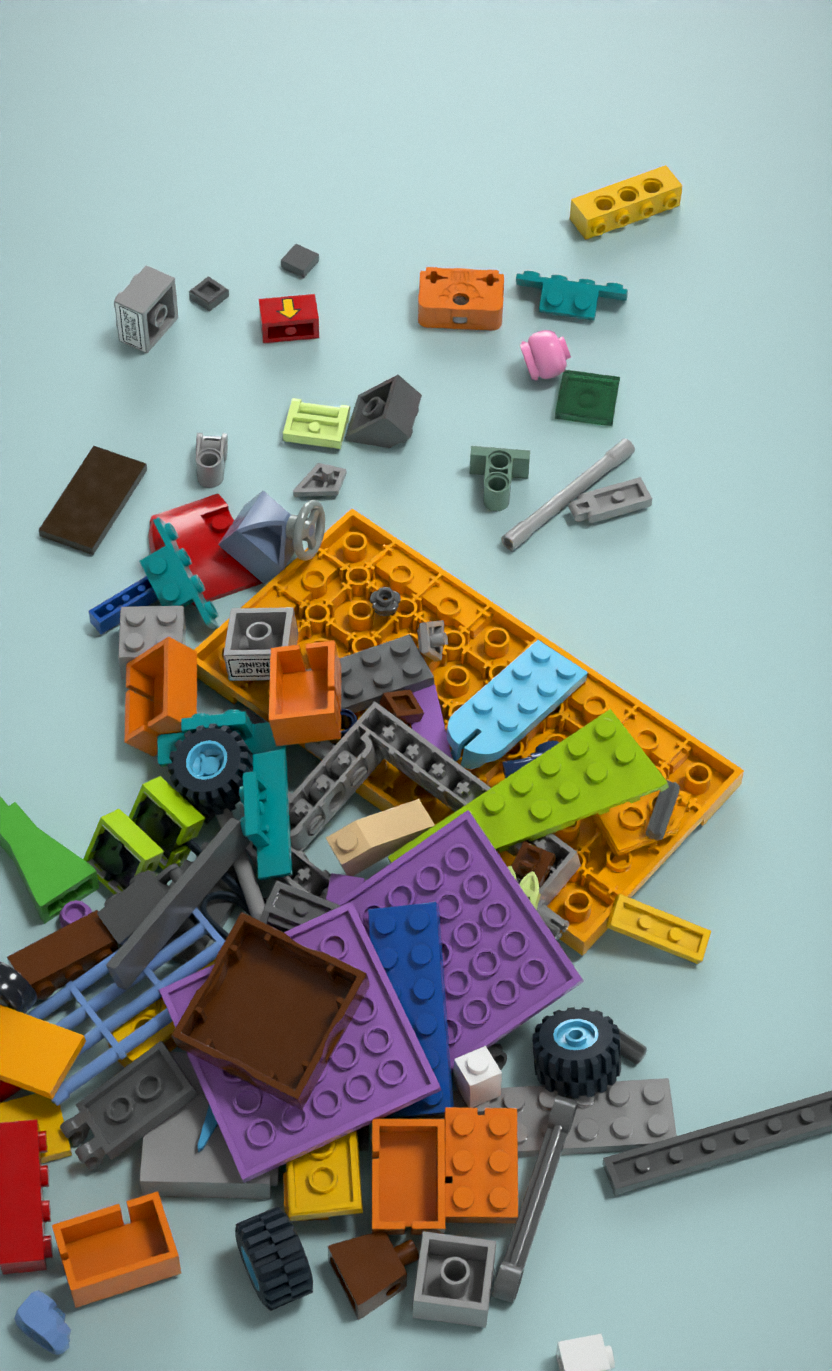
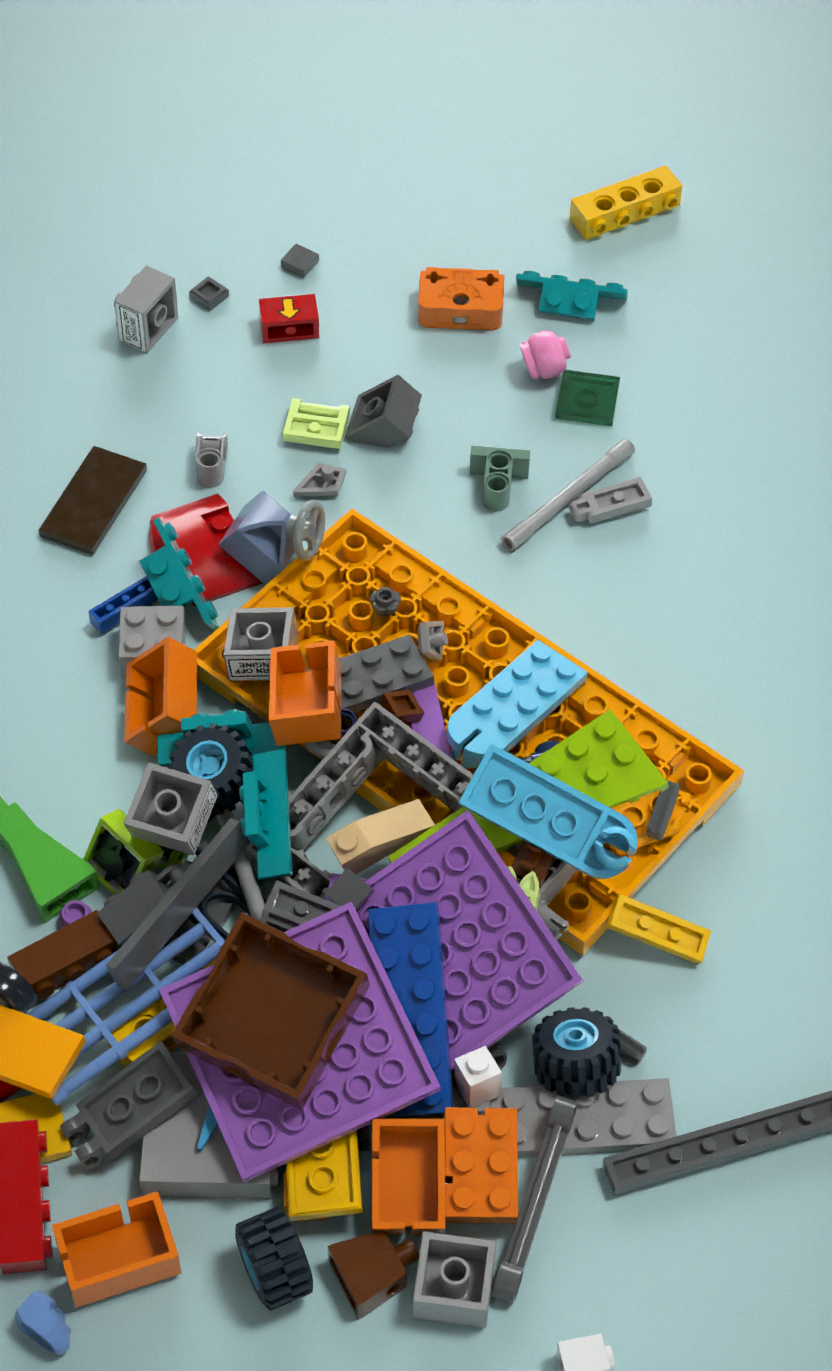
none -> light grey brick [124,762,218,856]
none -> dark grey tile [325,867,375,912]
none -> medium azure plate [458,743,637,879]

